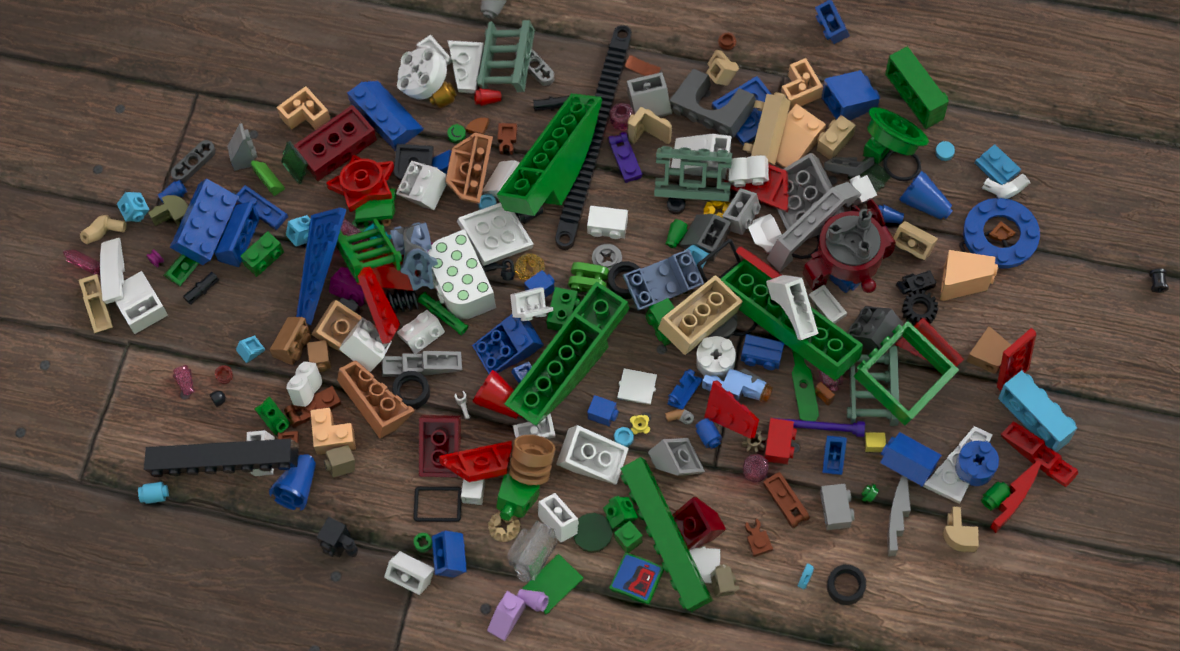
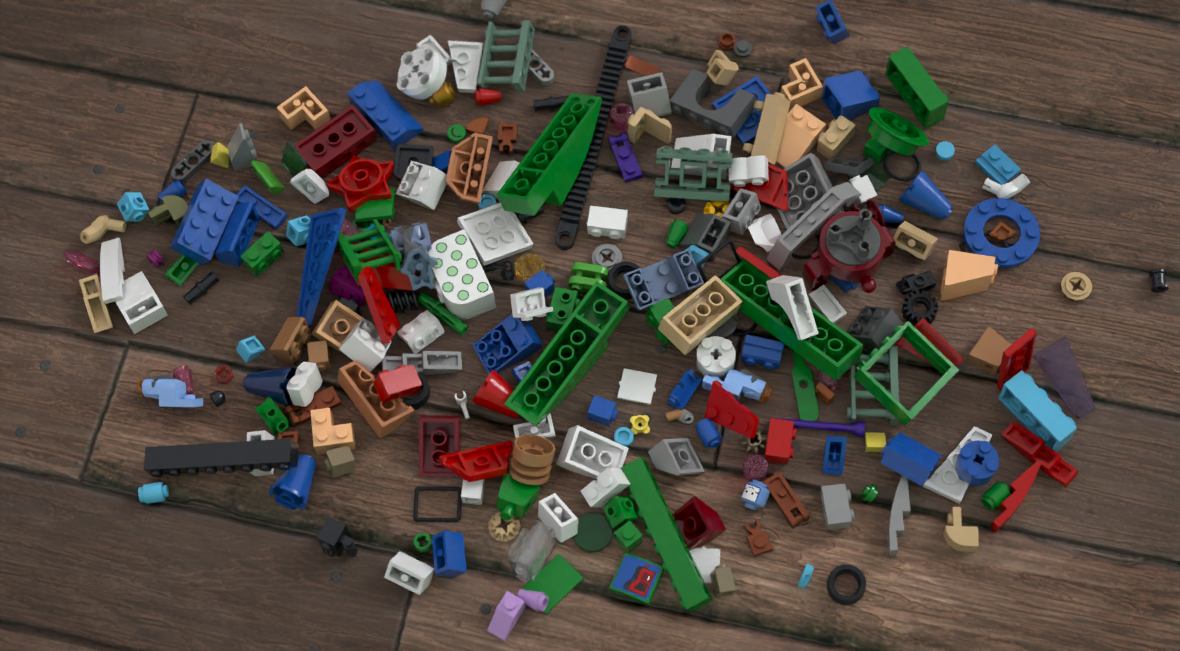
none -> light blue plate [136,374,203,407]
none -> light yellow slope [210,142,230,168]
none -> dark blue cone [243,367,296,405]
none -> white slope [290,169,329,204]
none -> brick [373,364,422,403]
none -> white piece [581,467,630,508]
none -> dark grey plate [734,40,752,58]
none -> medium blue head [741,480,770,511]
none -> clear purple wing [1033,336,1095,419]
none -> tan gear [1061,272,1092,301]

